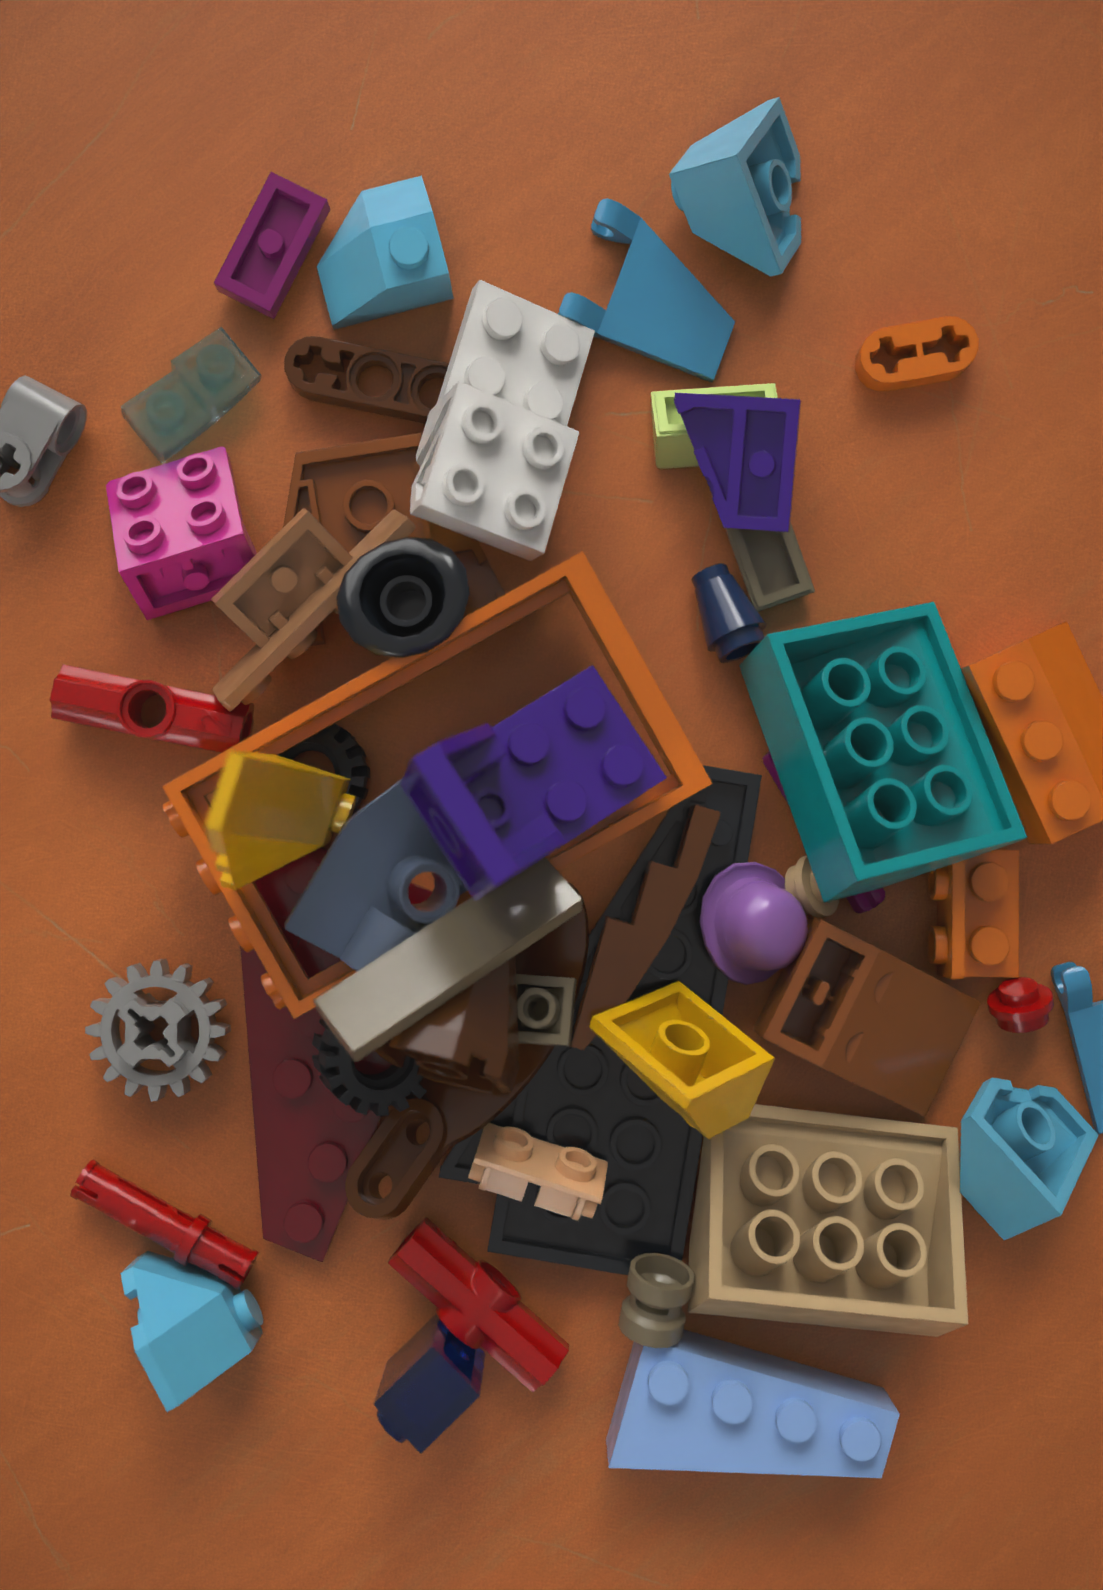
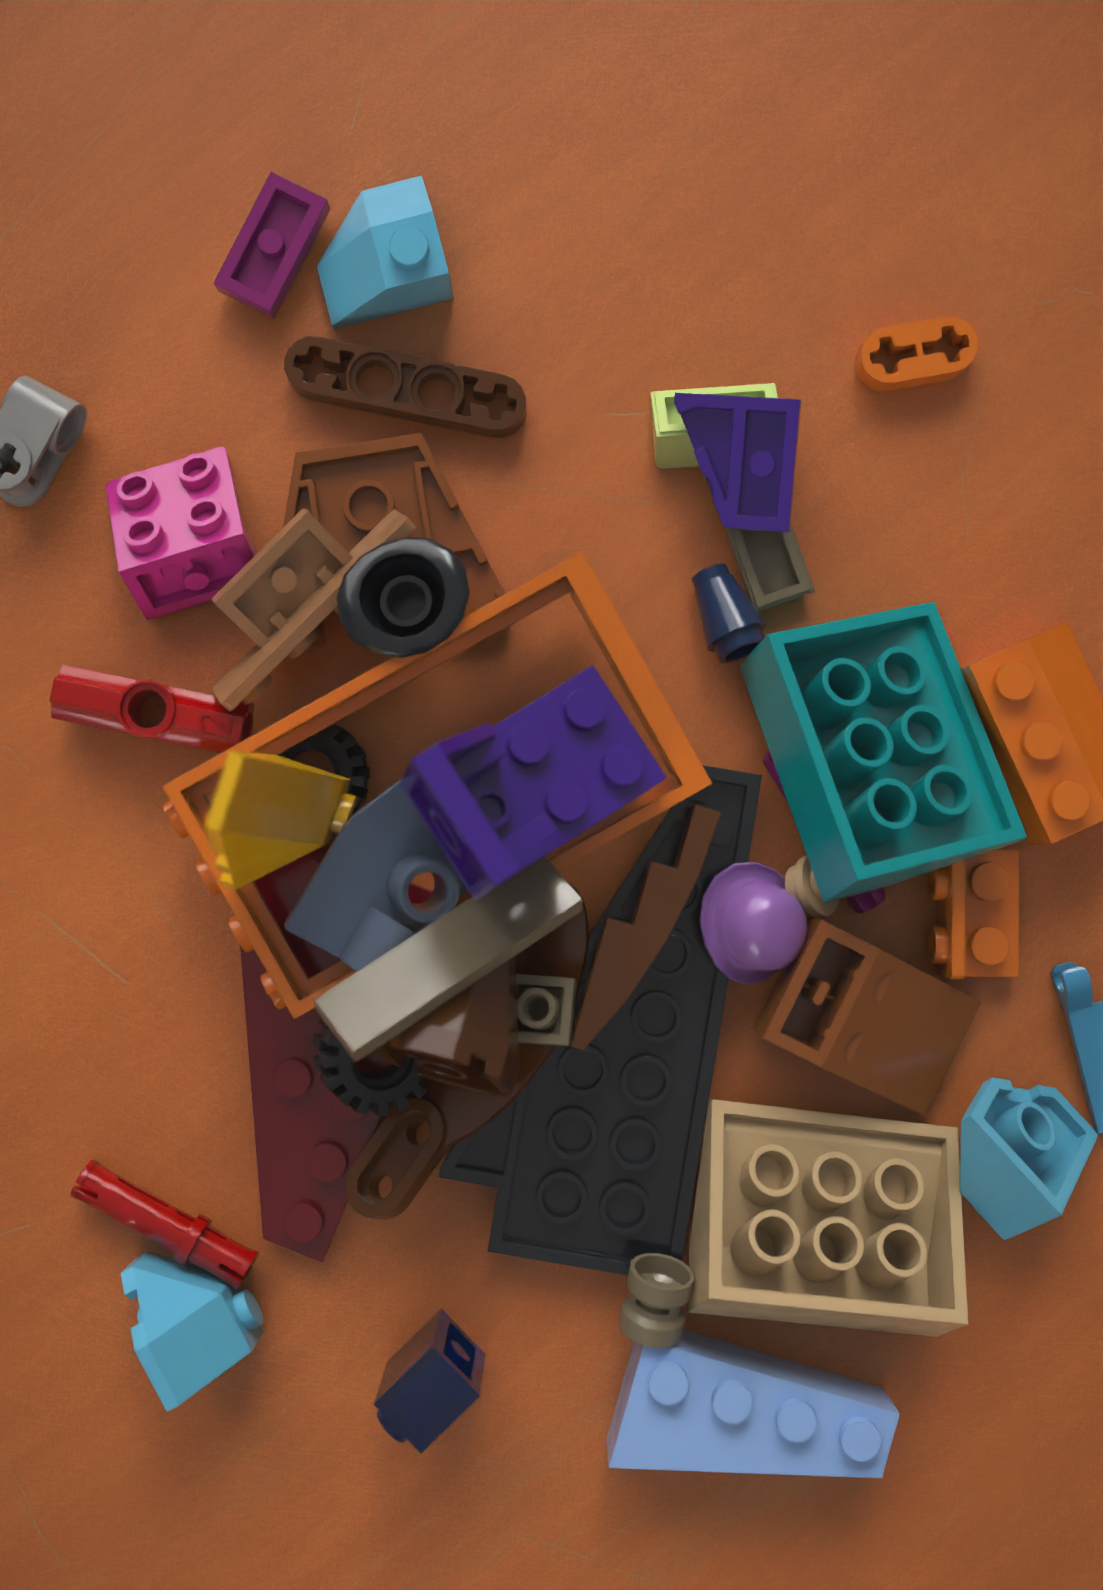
light grey gear [85,959,231,1101] -> none
clear light blue slope [121,327,261,464] -> none
red piece [388,1217,569,1392] -> none
white piece [410,280,595,561] -> none
light nougat hinge [468,1123,608,1221] -> none
dark azure flag [558,198,735,383] -> none
yellow slope [589,981,775,1139] -> none
medium azure slope [669,97,801,277] -> none
red plate [987,977,1054,1033] -> none

